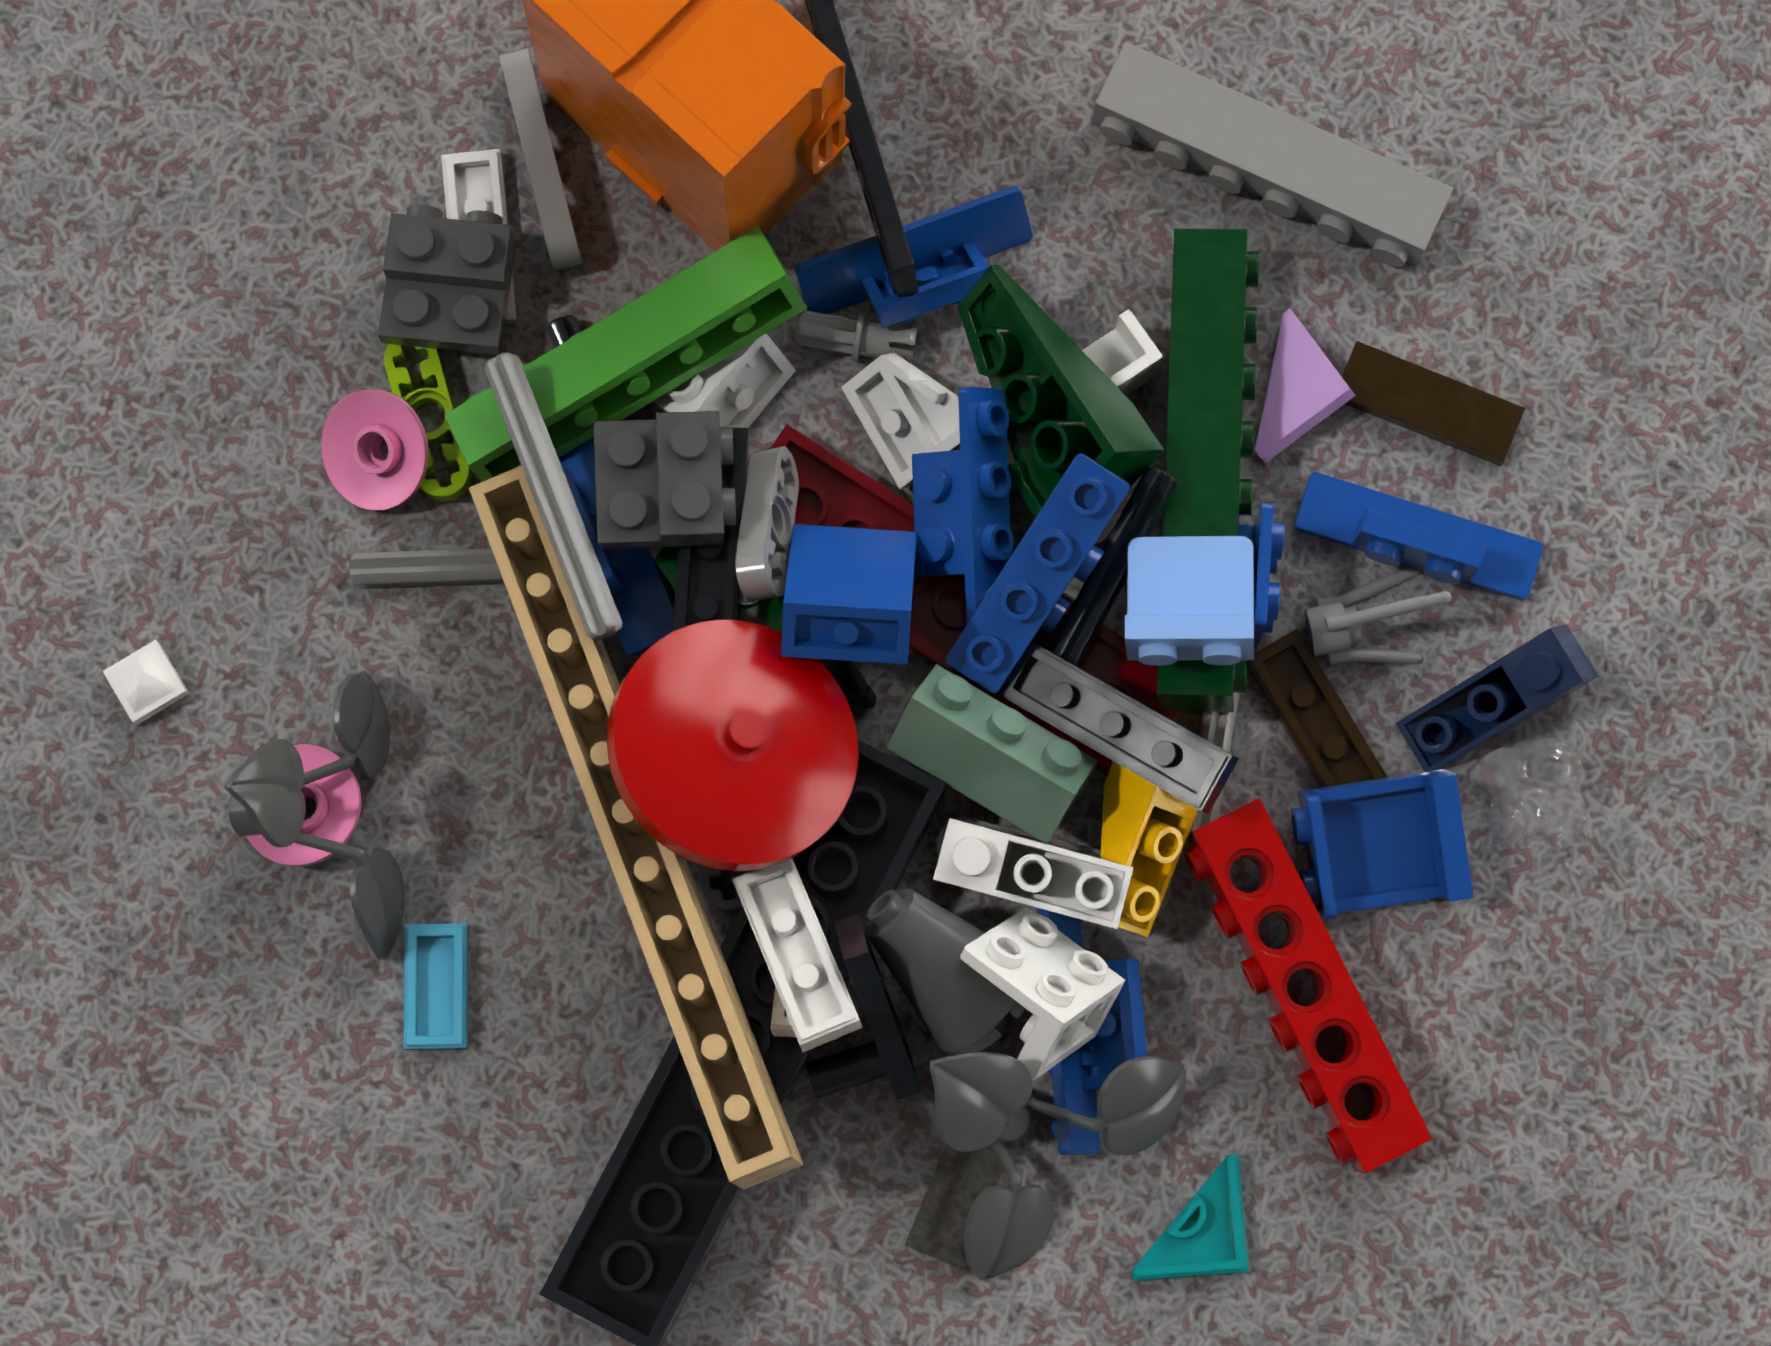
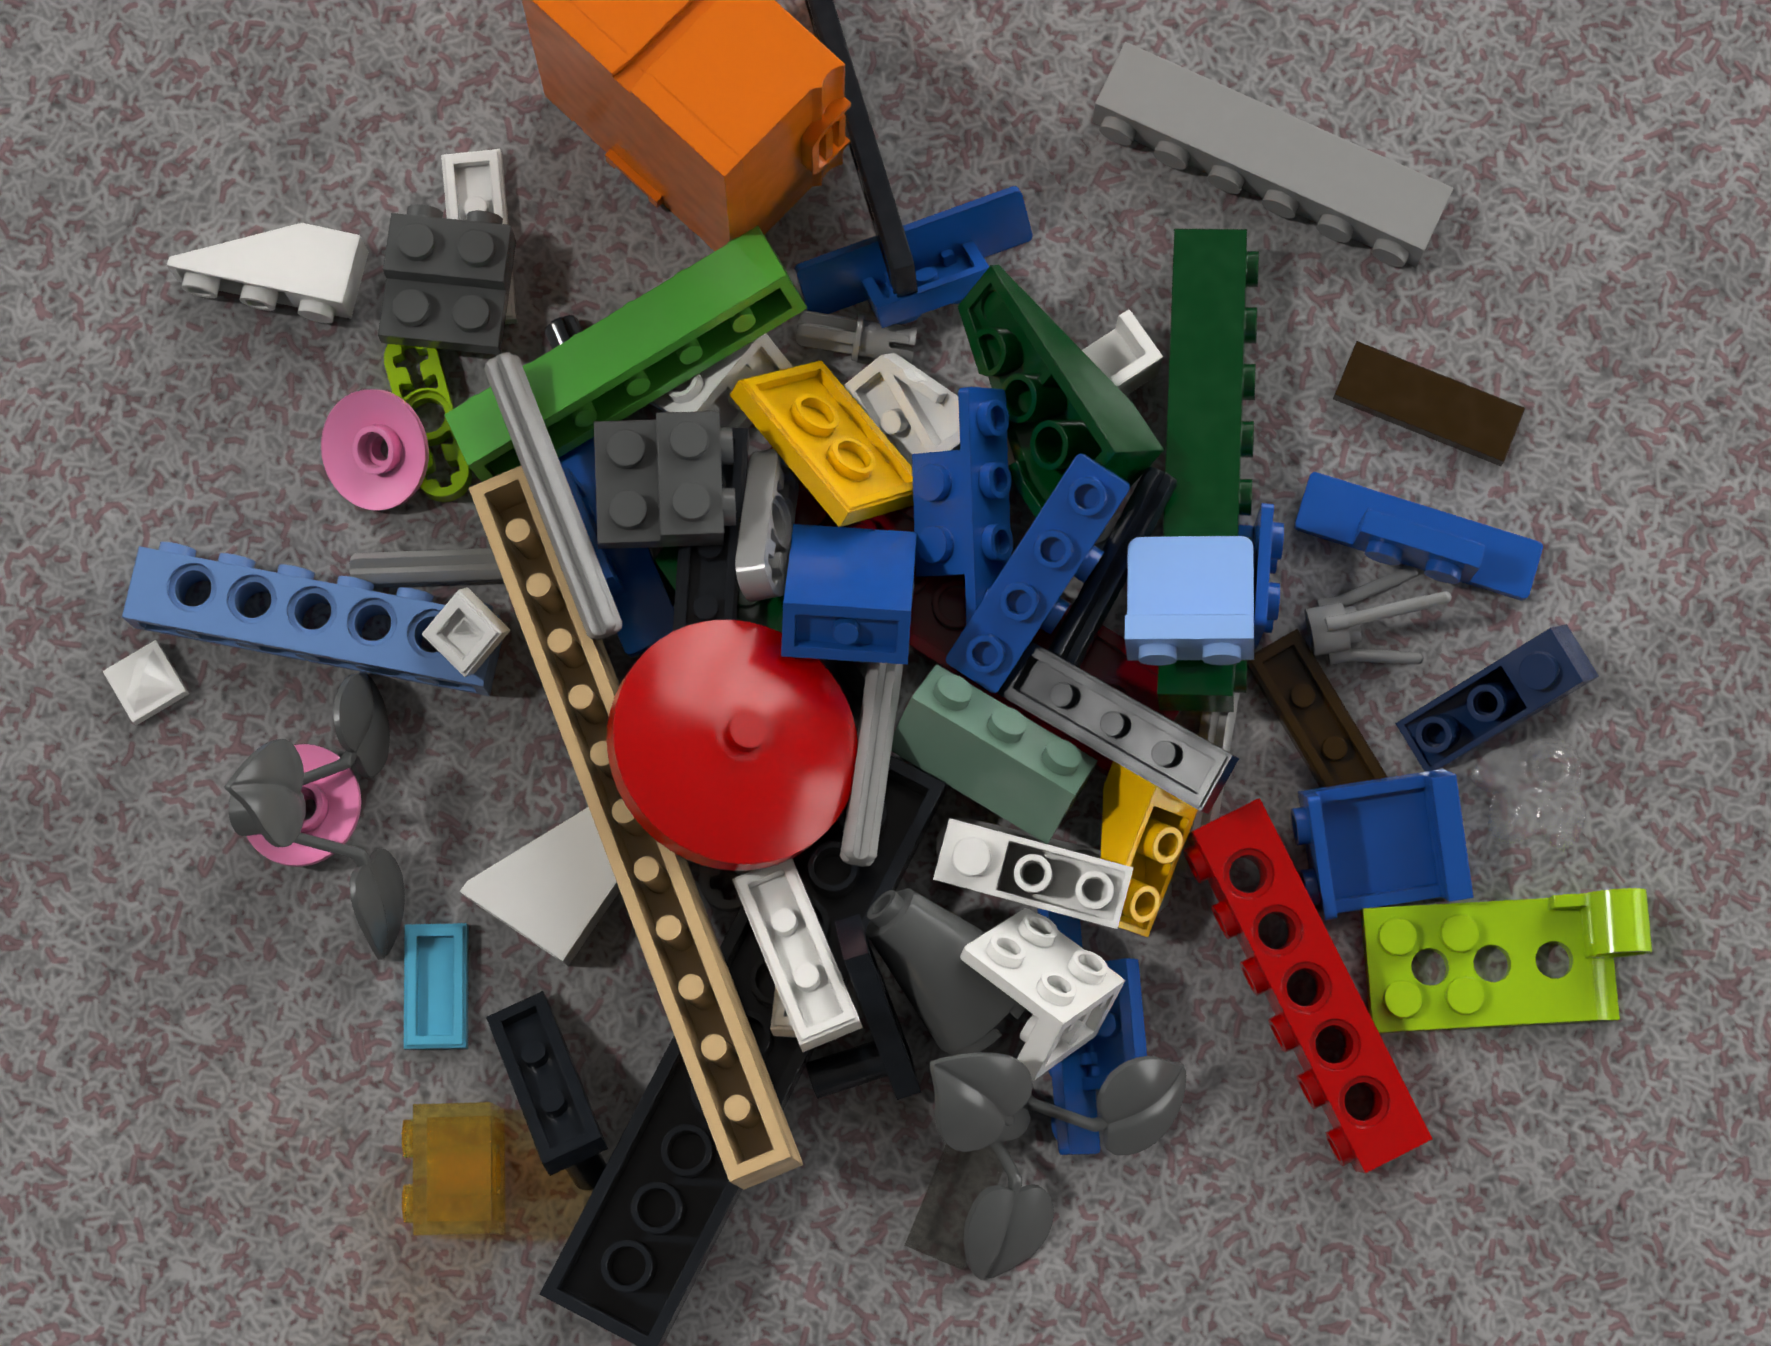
light grey beam [499,48,583,272] -> none
teal tile [1131,1154,1249,1280] -> none
lavender tile [1255,308,1356,463] -> none
none -> medium blue brick [122,542,503,696]
none -> white slope [167,223,369,323]
none -> clear yellow brick [402,1102,506,1237]
none -> white tile [422,587,510,677]
none -> white slope [460,807,620,966]
none -> black piece [486,991,608,1190]
none -> yellow tile [730,361,914,527]
none -> light grey axle [840,582,914,867]
none -> lime hinge [1360,888,1652,1034]

